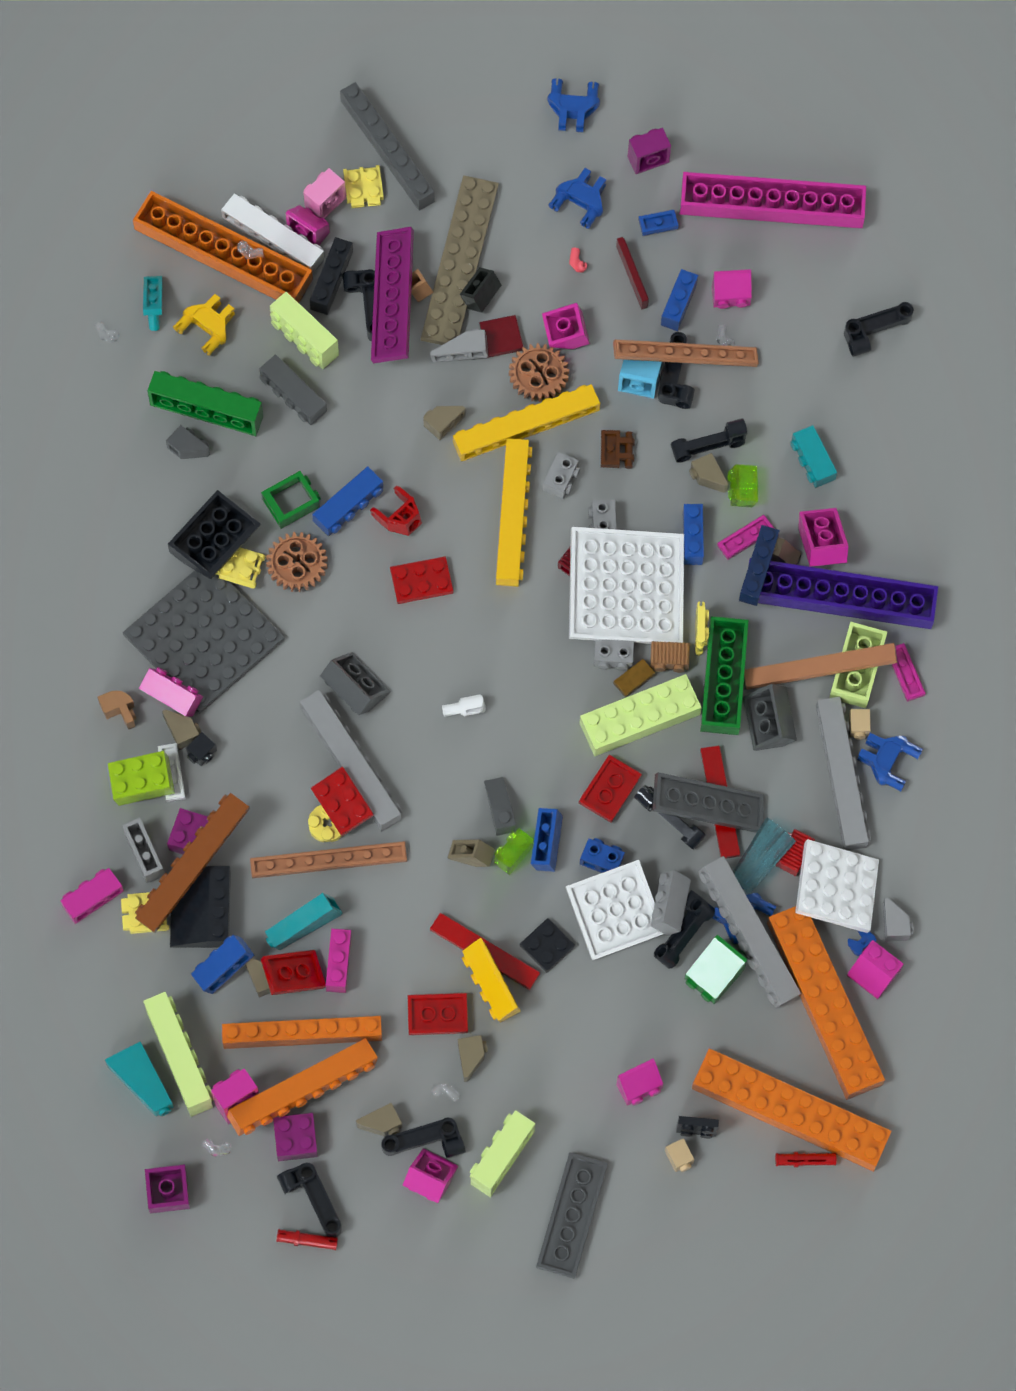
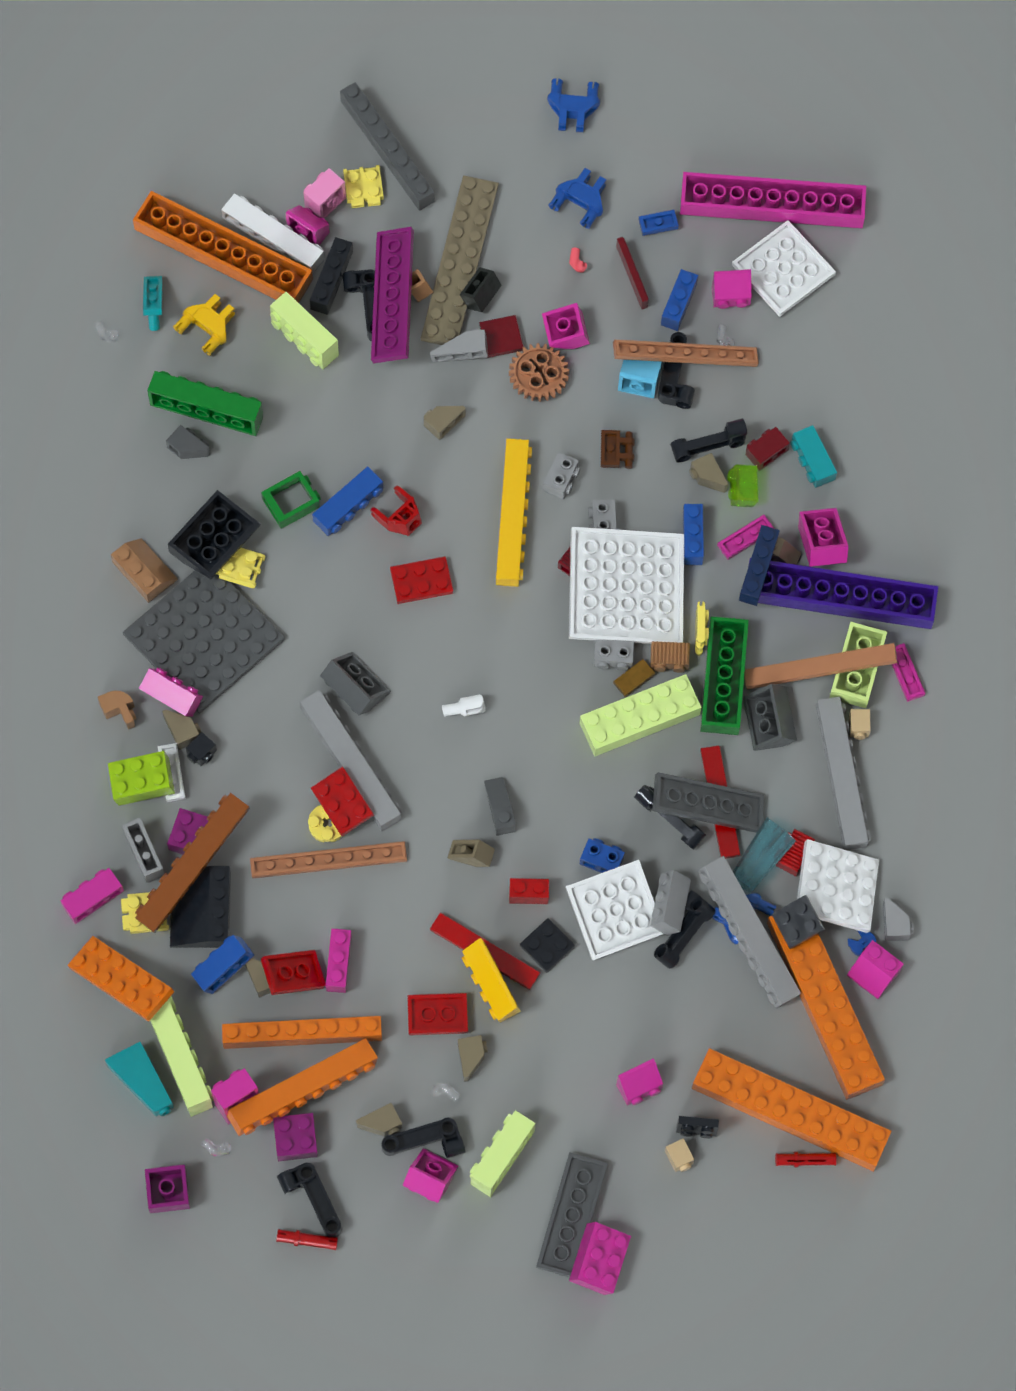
clear arm [237,241,264,259] -> none
dark grey brick [259,354,327,425] -> none
teal slope [265,893,343,950] -> none
nougat gear [266,532,328,592] -> none
yellow brick [453,384,600,462] -> none
clear neon green brick [494,828,534,875] -> none
blue brick [531,808,563,872] -> none
red plate [579,755,642,823] -> none
magenta brick [627,127,671,174] -> none
slope [685,935,747,1004] -> none
black piece [844,302,914,357] -> none
blue connector [857,733,923,792] -> none
none -> orange plate [67,936,174,1022]
none -> medium nougat slope [111,538,178,603]
none -> red brick [509,878,549,904]
none -> dark pink brick [569,1222,631,1295]
none -> white plate [732,220,836,317]
none -> dark red brick [745,427,790,471]
none -> black plate [772,895,825,949]

